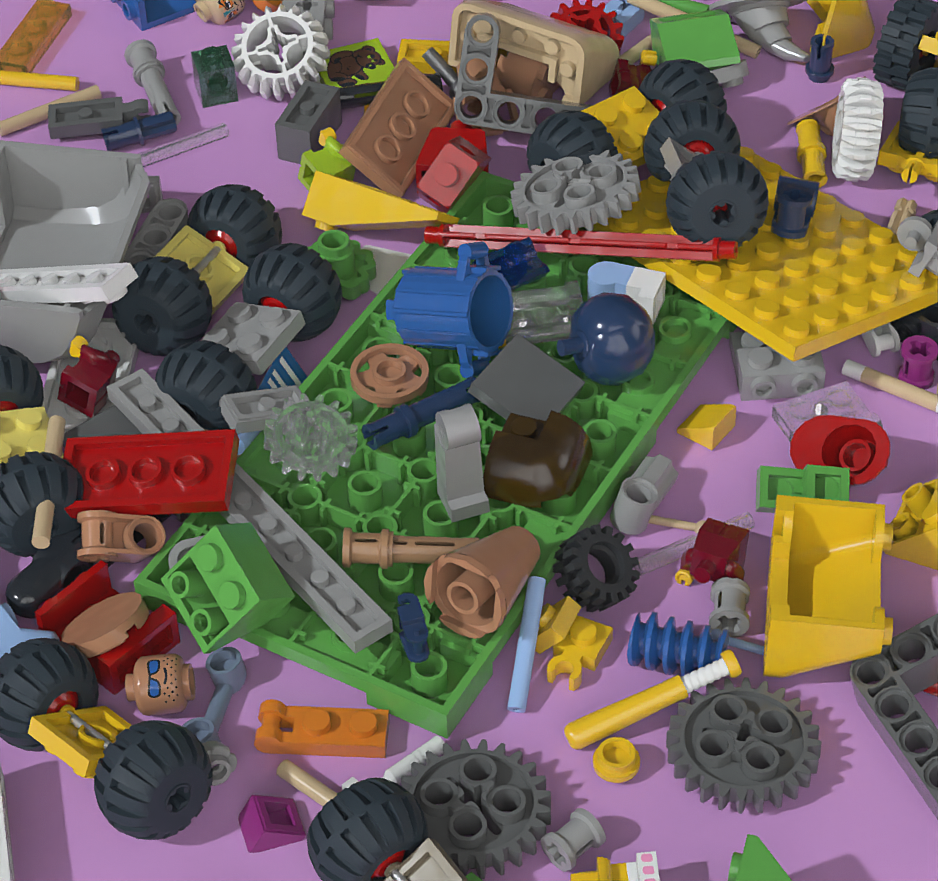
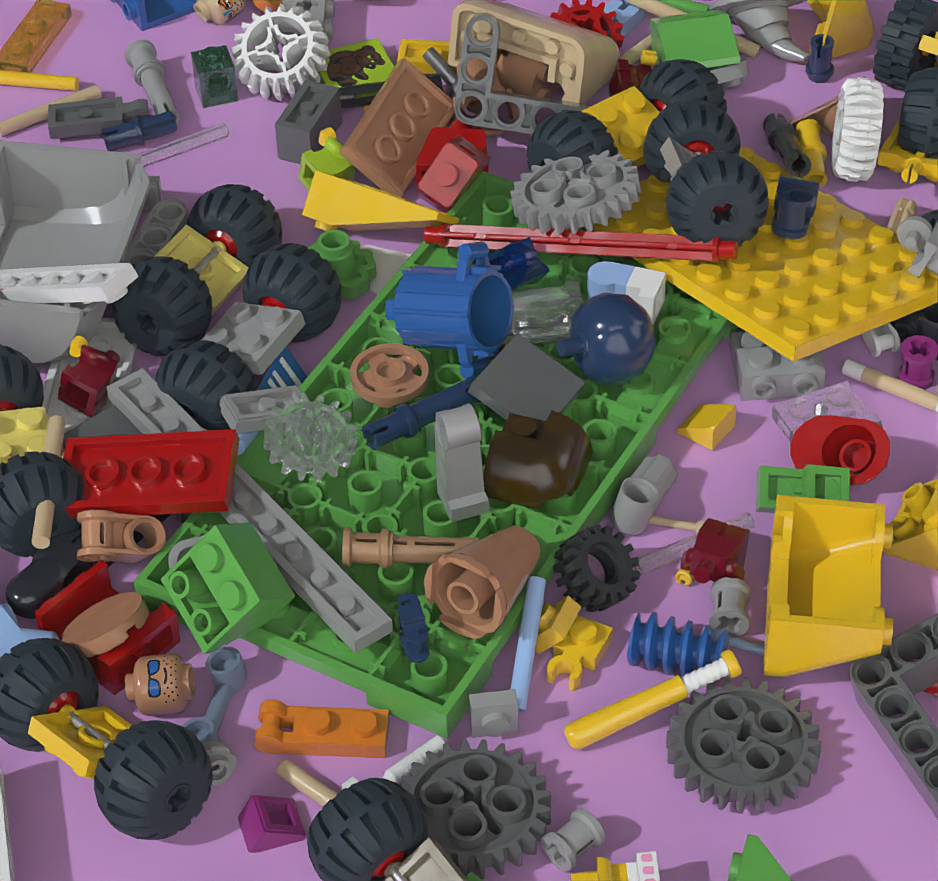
yellow plate [593,737,640,783] -> none
none -> light grey plate [469,689,519,738]
none -> black pin [763,113,811,177]

